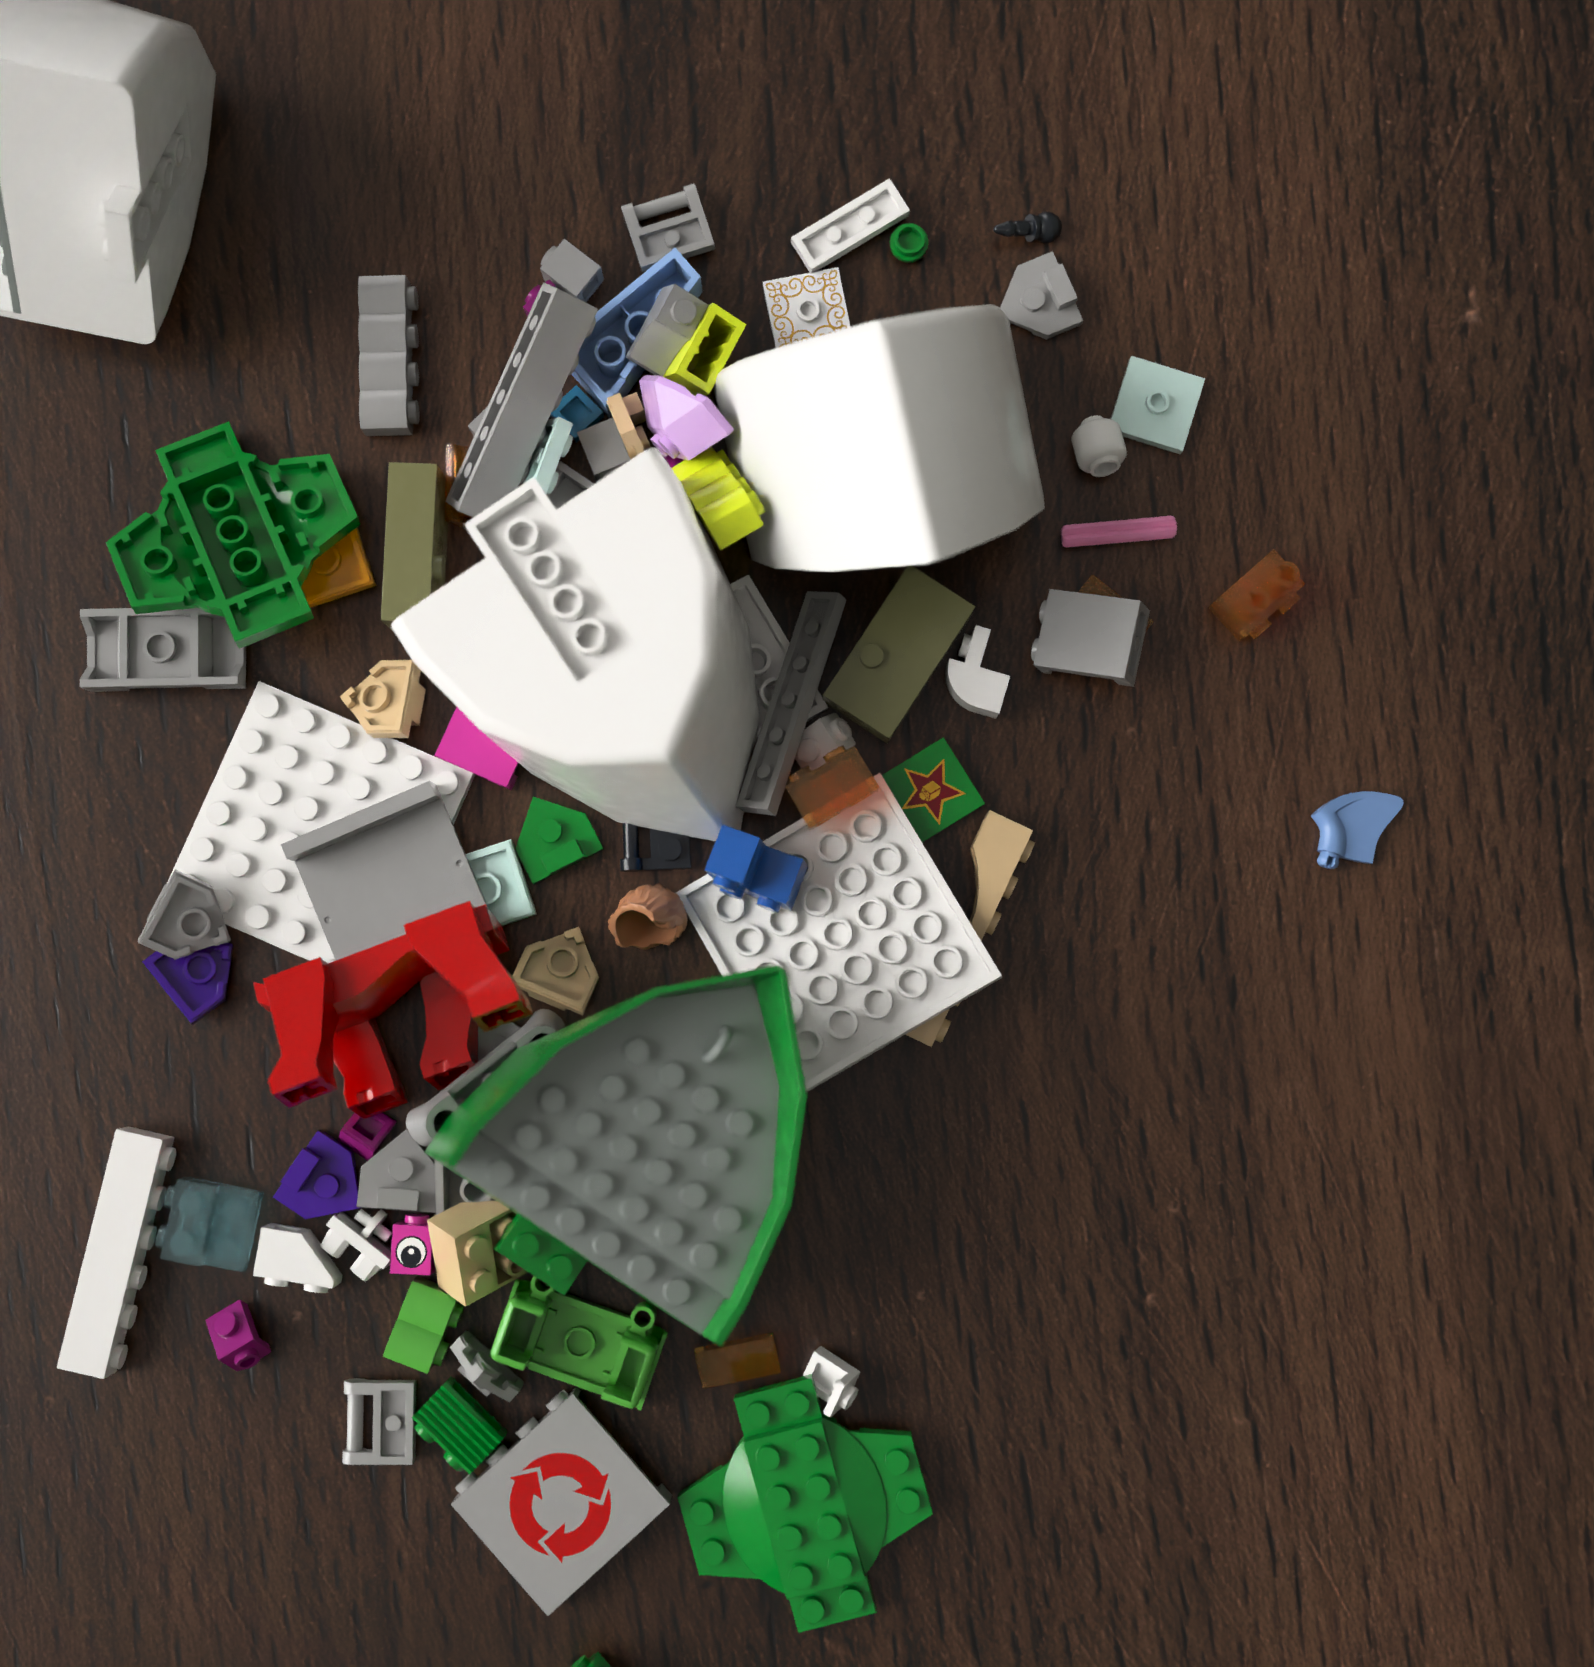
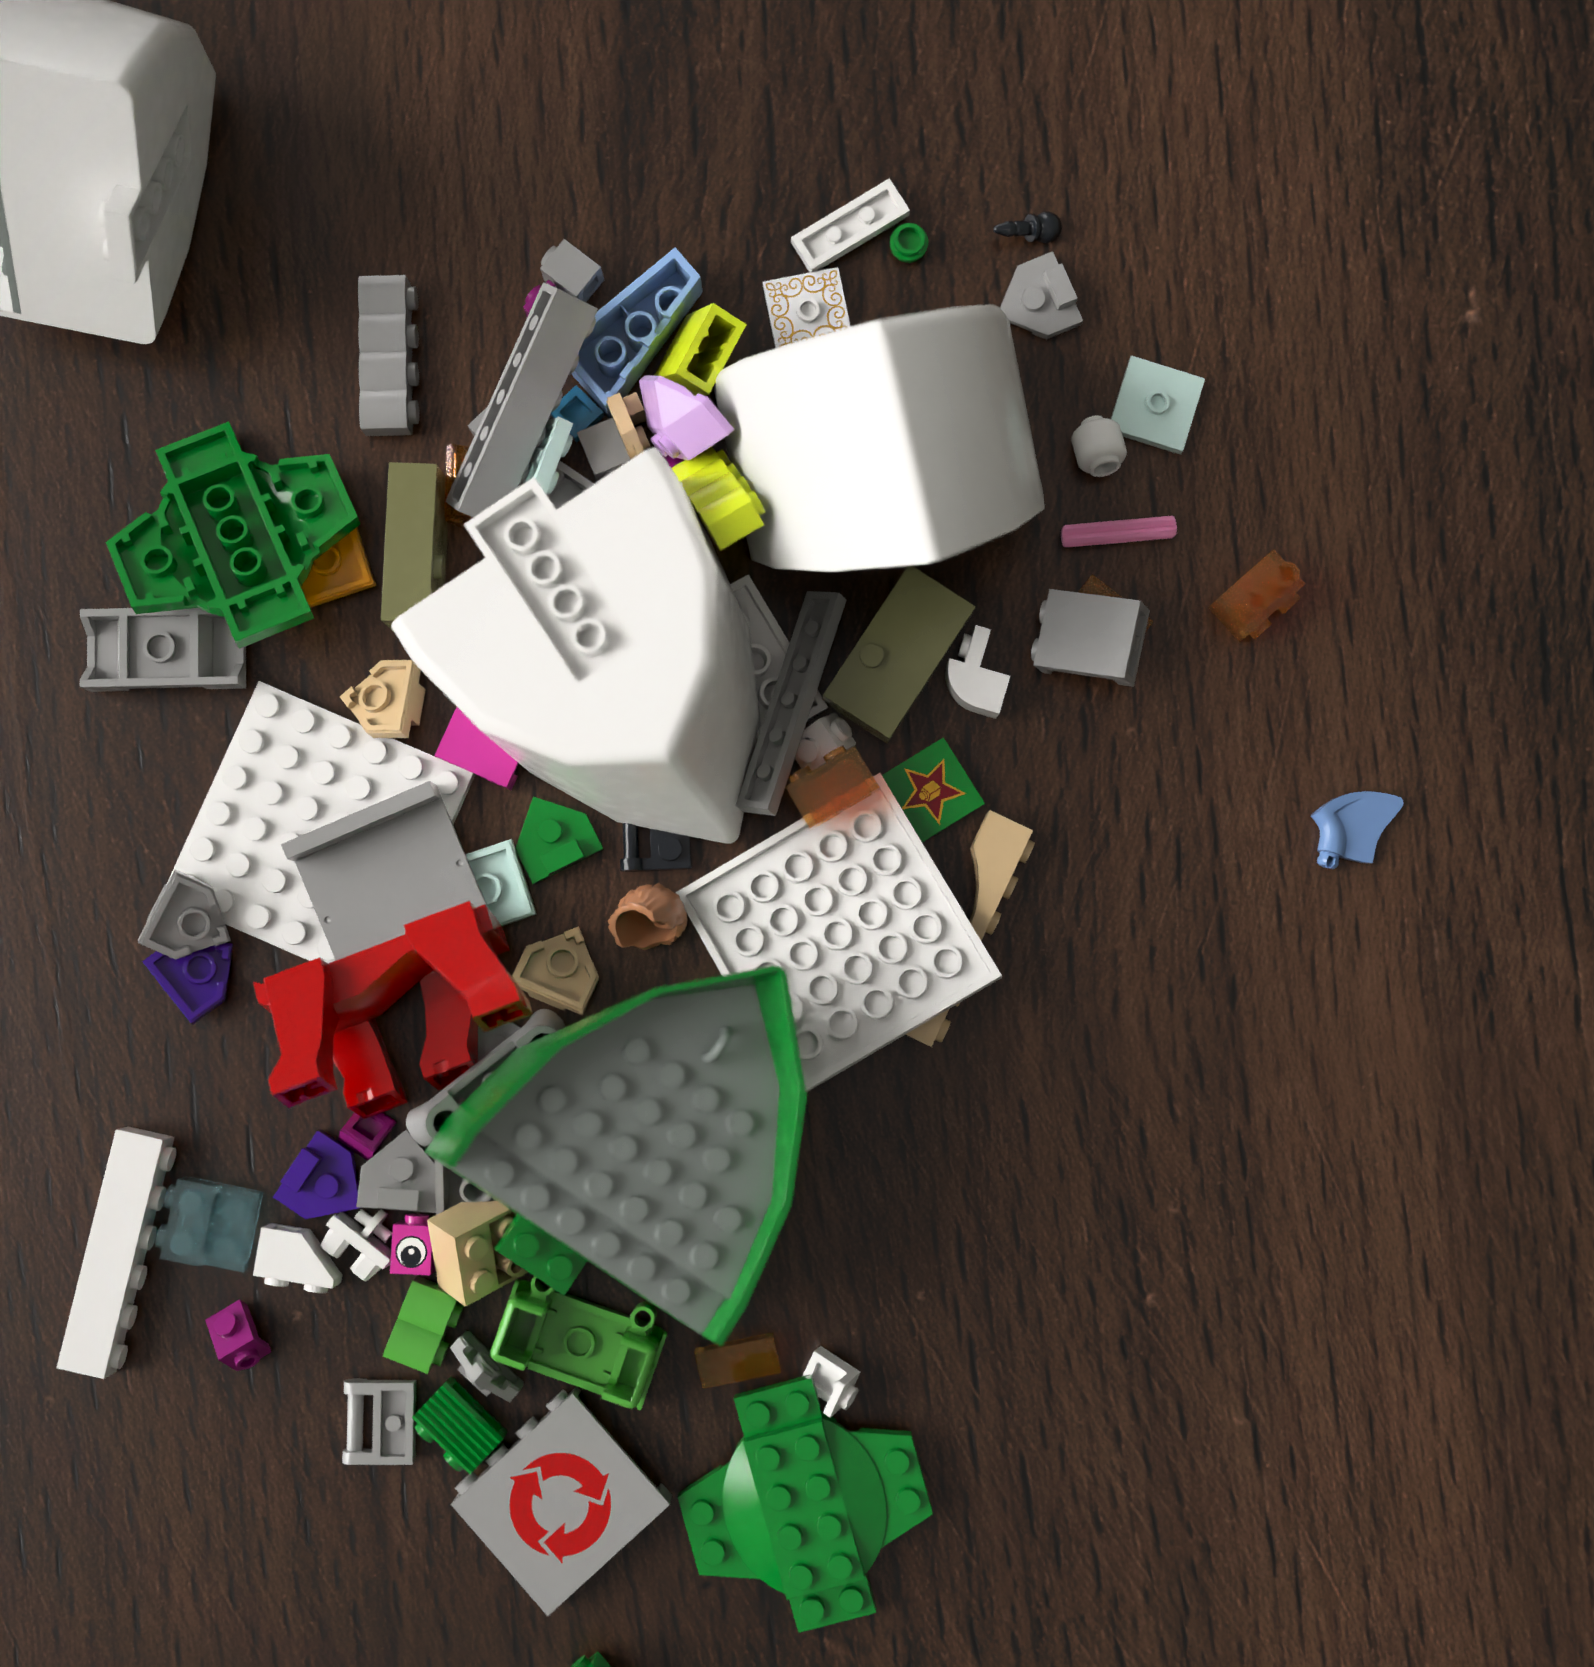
light grey plate [621,183,715,272] -> none
light grey arch [626,284,709,377] -> none
blue brick [705,824,808,913] -> none

